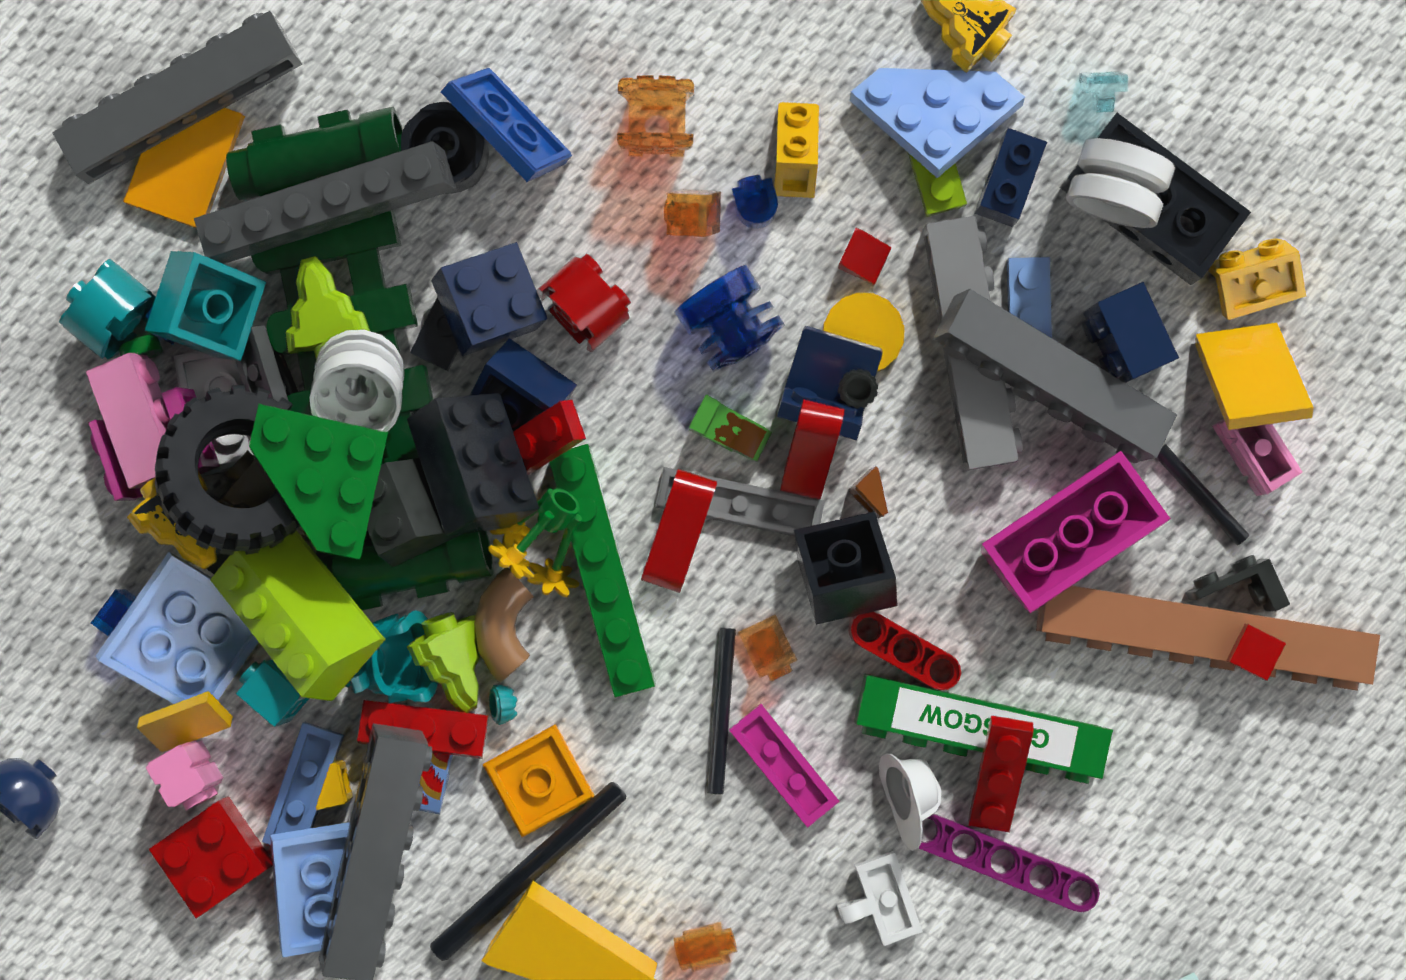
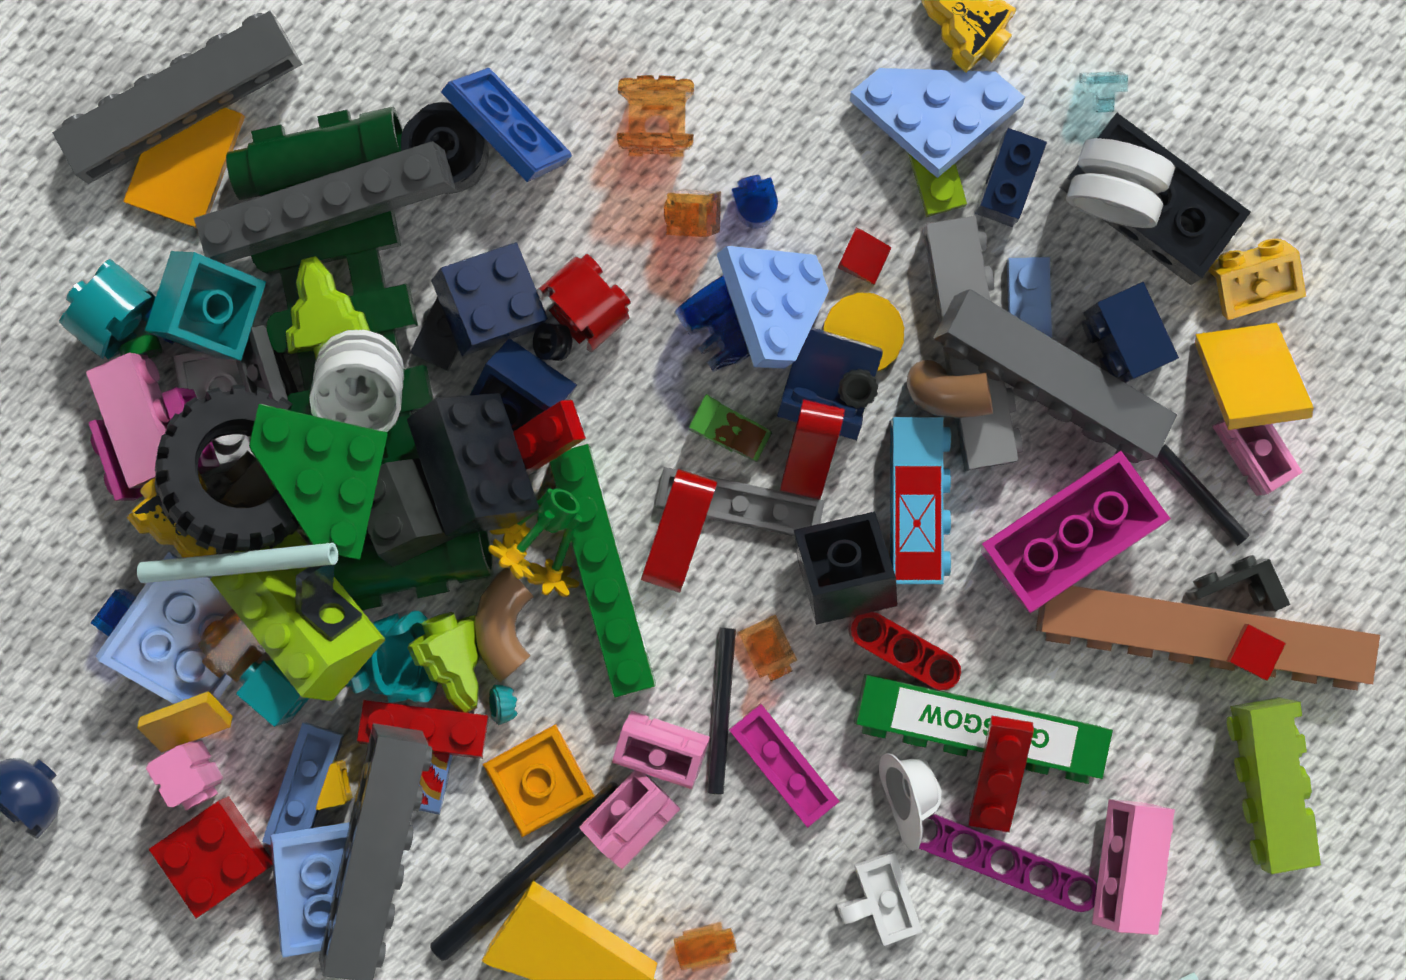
yellow bracket [774,102,819,198] -> none
dark orange slope [849,466,888,518] -> none
none -> light aqua piece [137,543,338,583]
none -> clear orange brick [198,609,266,683]
none -> black bracket [295,565,362,641]
none -> black bush [533,323,573,361]
none -> bright pink brick [579,770,680,869]
none -> bright pink brick [612,711,710,789]
none -> light blue plate [716,246,829,369]
none -> medium azure brick [890,417,951,584]
none -> medium nougat cylinder [907,360,993,418]
none -> bright pink brick [1092,799,1175,935]
none -> lime wedge [1227,697,1321,874]

